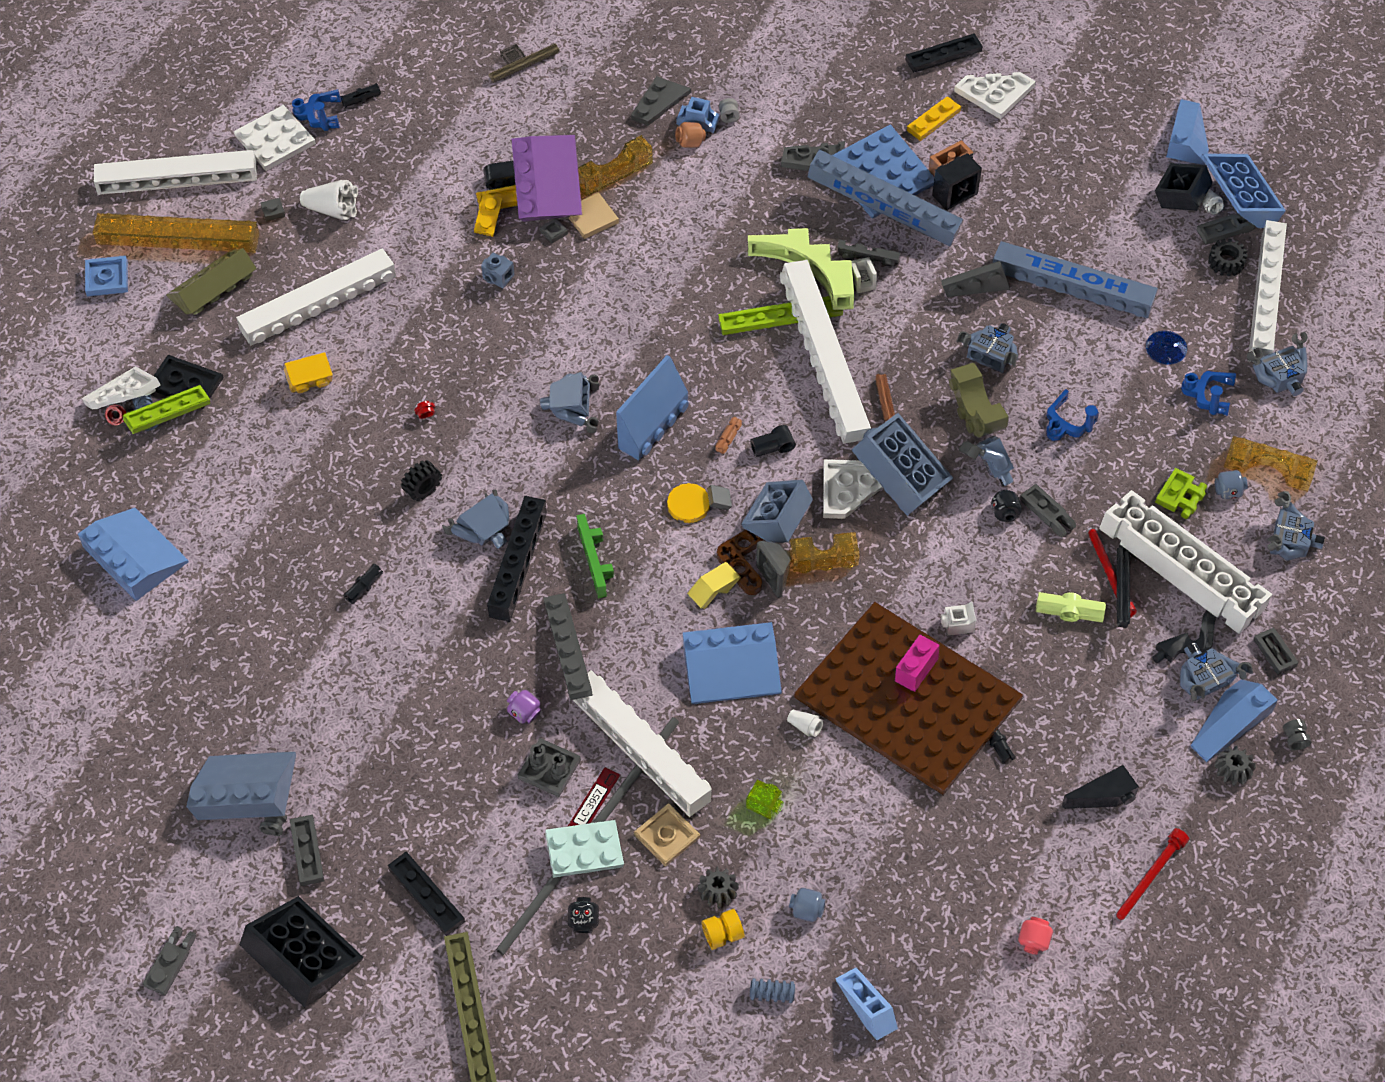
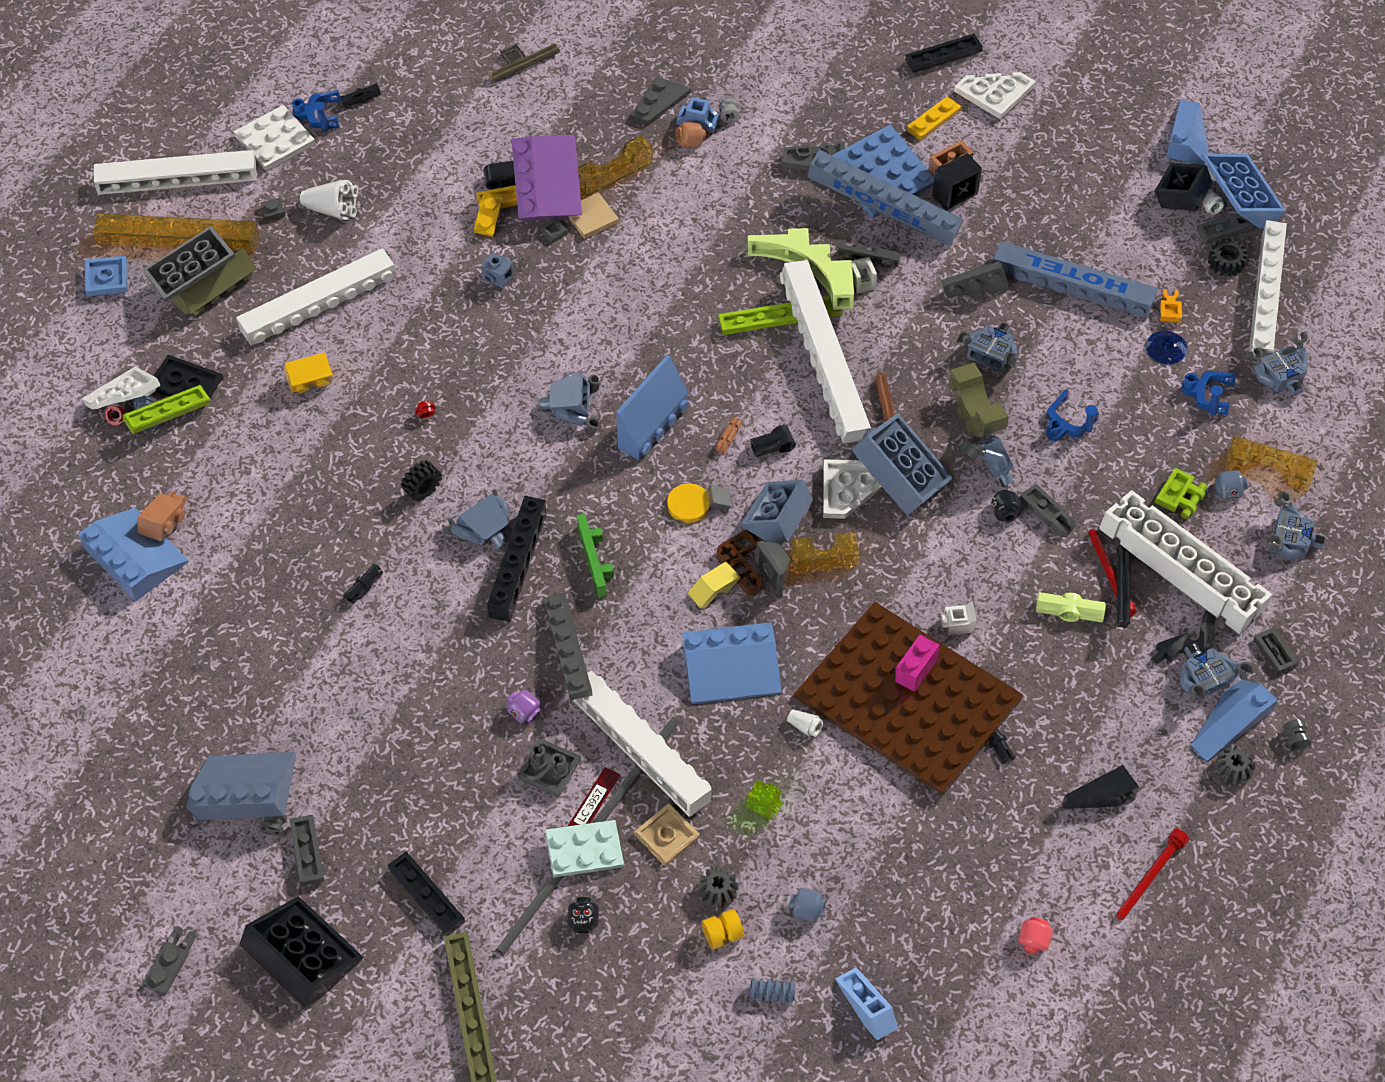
none -> nougat brick [138,491,187,542]
none -> dark grey slope [142,225,236,302]
none -> light orange plate [1160,289,1182,323]

